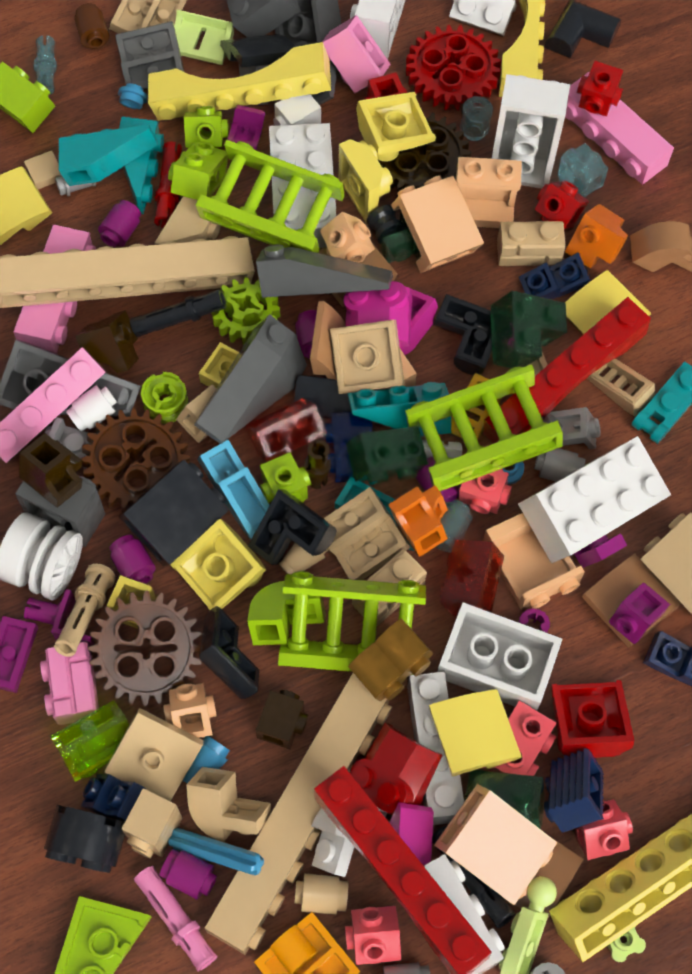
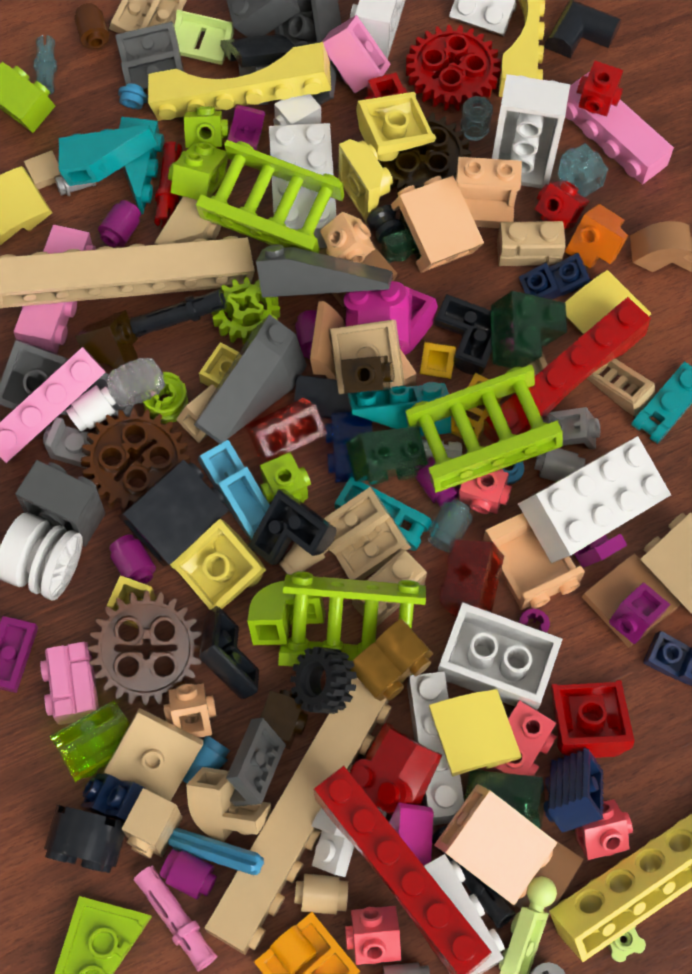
dark brown brick [19,433,82,508] -> none
magenta bracket [24,589,95,645] -> none
tan pin [54,564,116,657] -> none
dark brown pin [305,440,331,489] -> none
orange brick [388,485,448,557] -> none
none -> clear gear [106,358,165,407]
none -> dark grey bracket [226,718,286,806]
none -> black tyre [290,647,357,714]
none -> dark brown brick [341,356,394,394]
none -> yellow slope [420,341,456,379]

